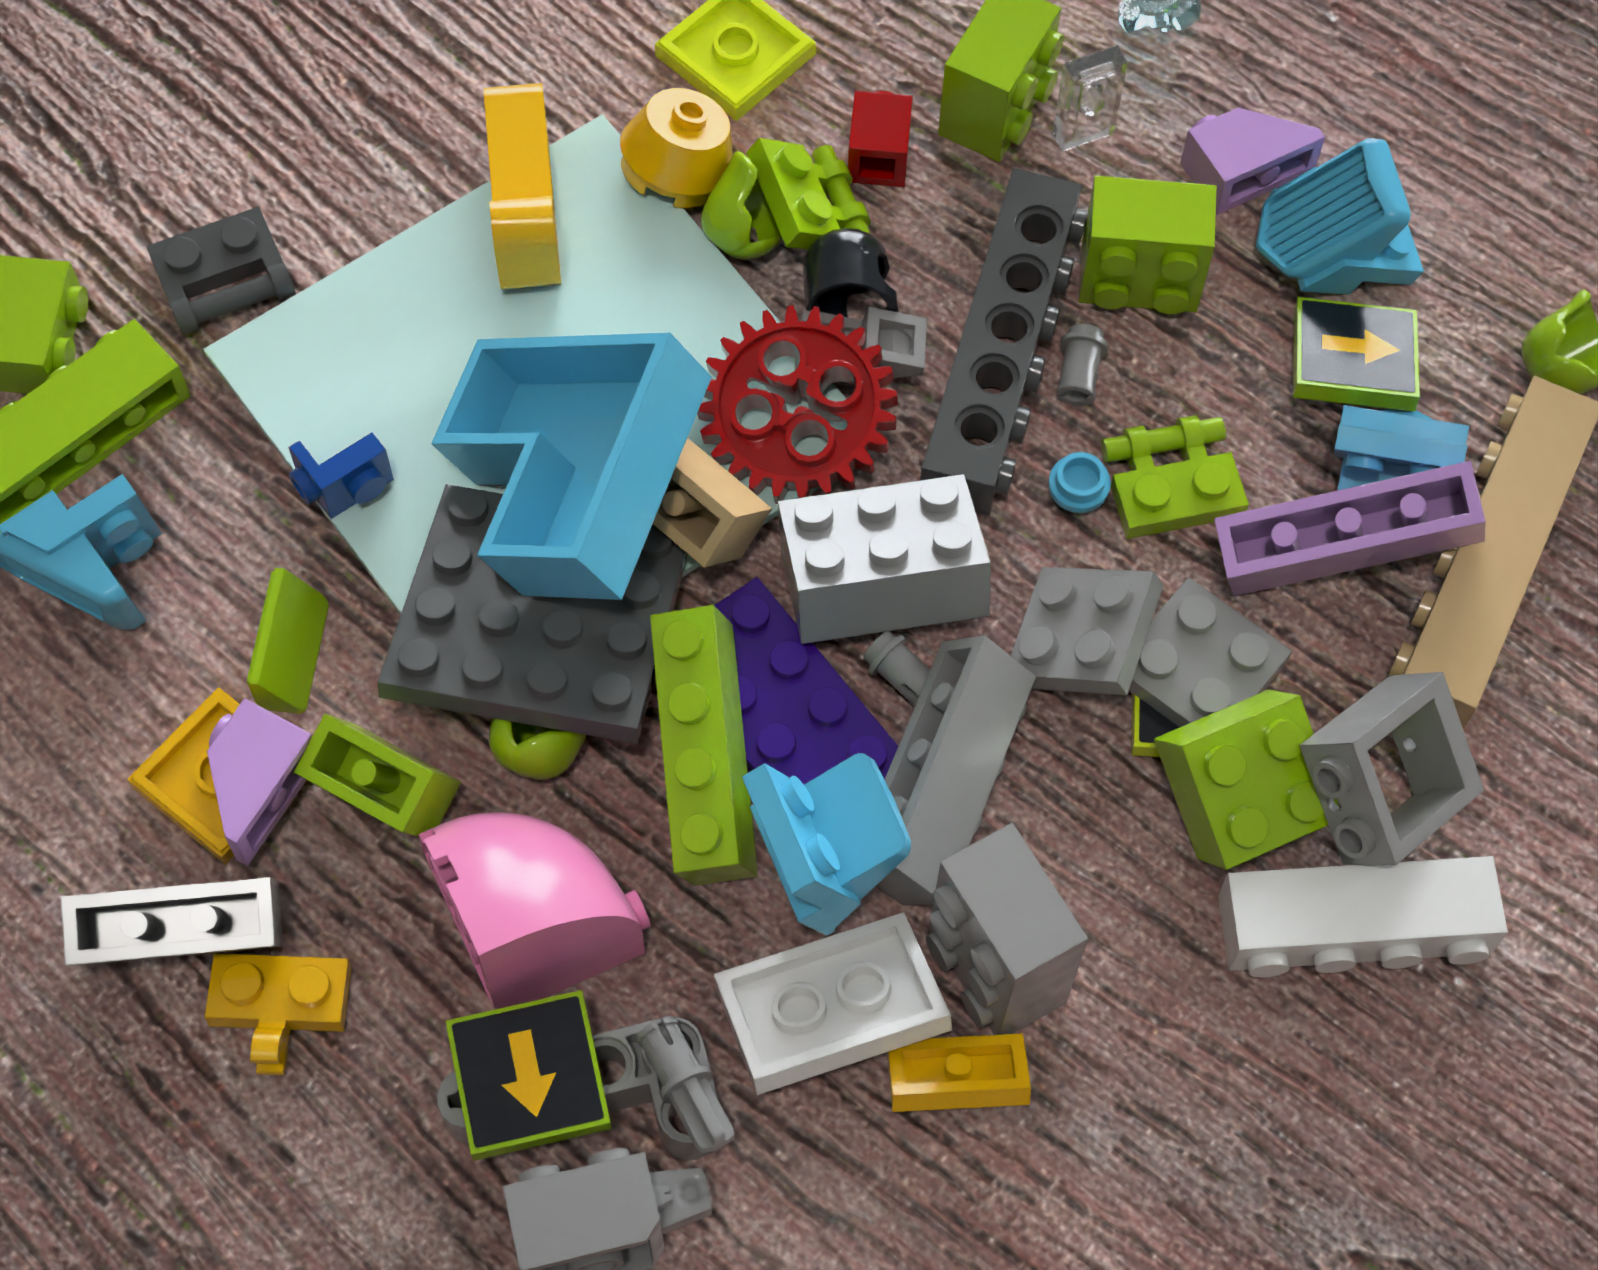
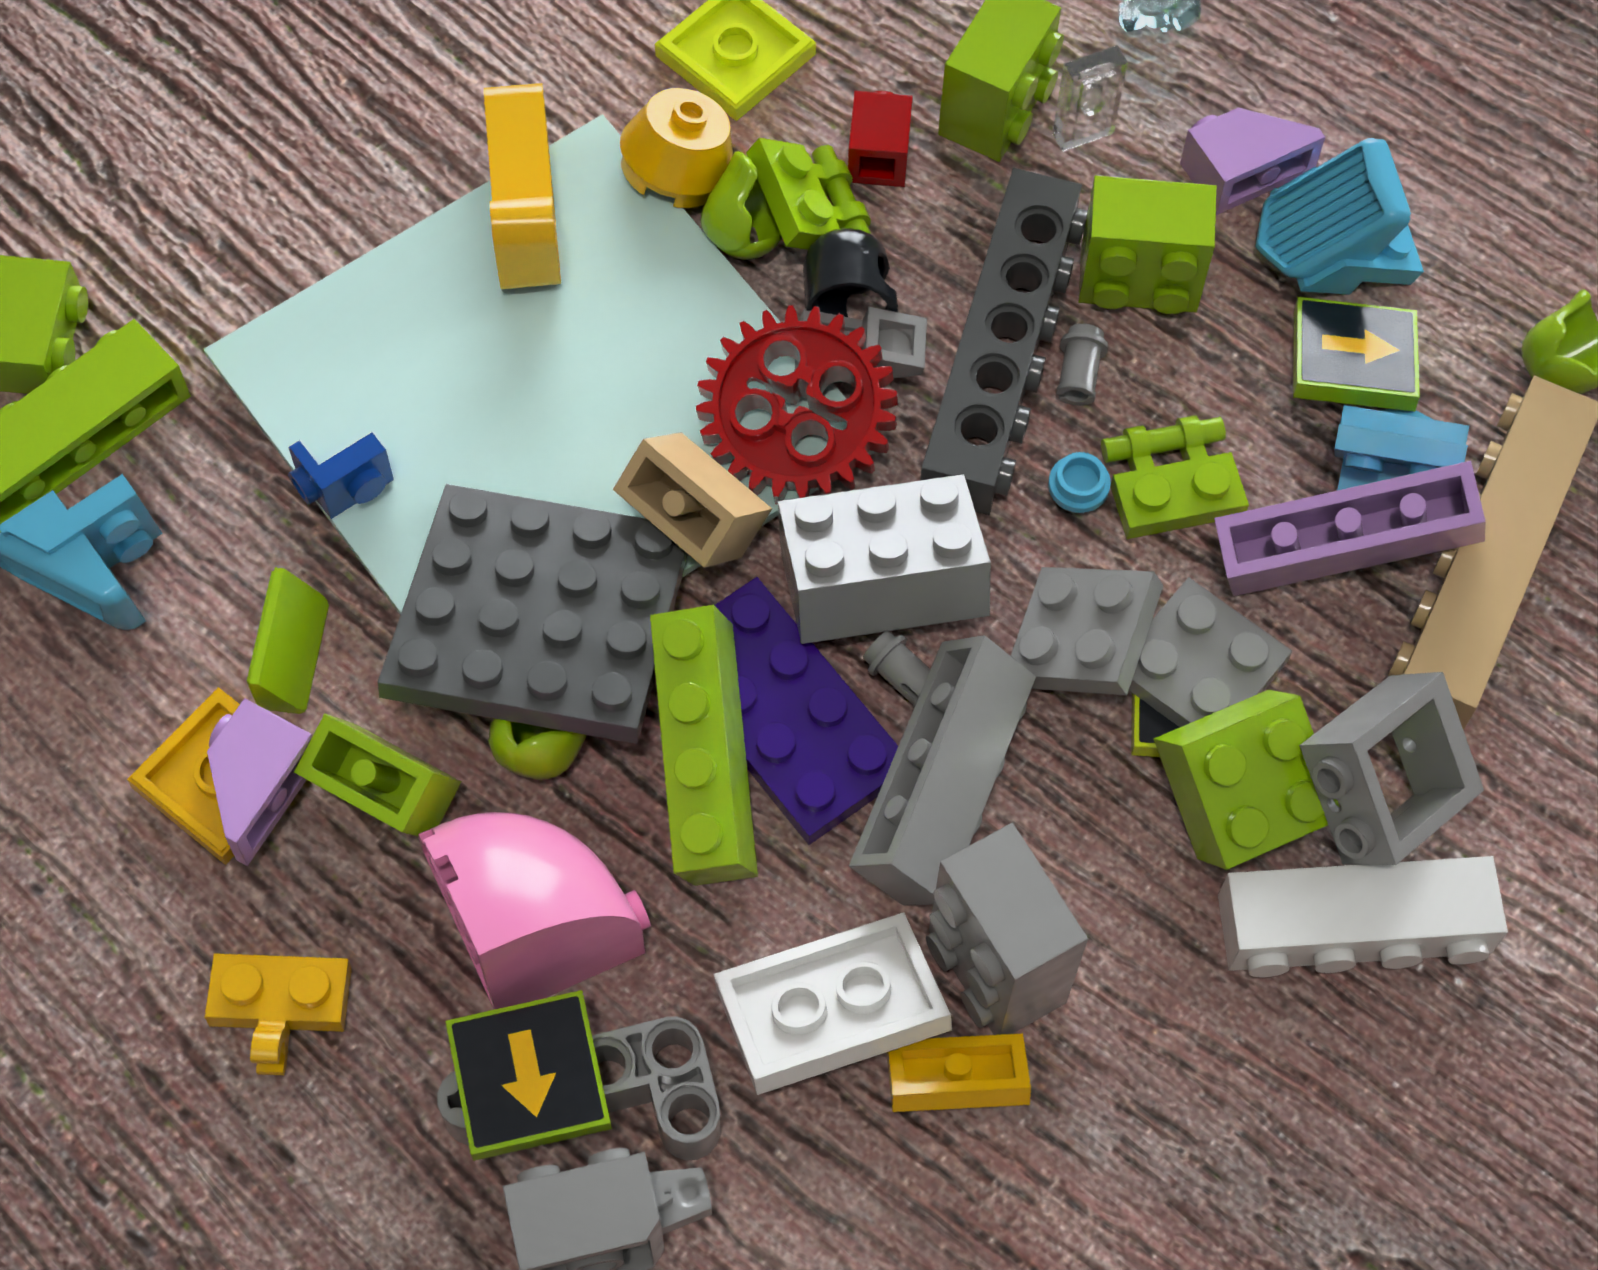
brick [61,877,283,966] -> none
dark grey plate [146,206,296,336] -> none
medium azure piece [431,332,712,600] -> none
light grey axle [636,1016,734,1154] -> none
medium azure piece [742,753,911,935] -> none

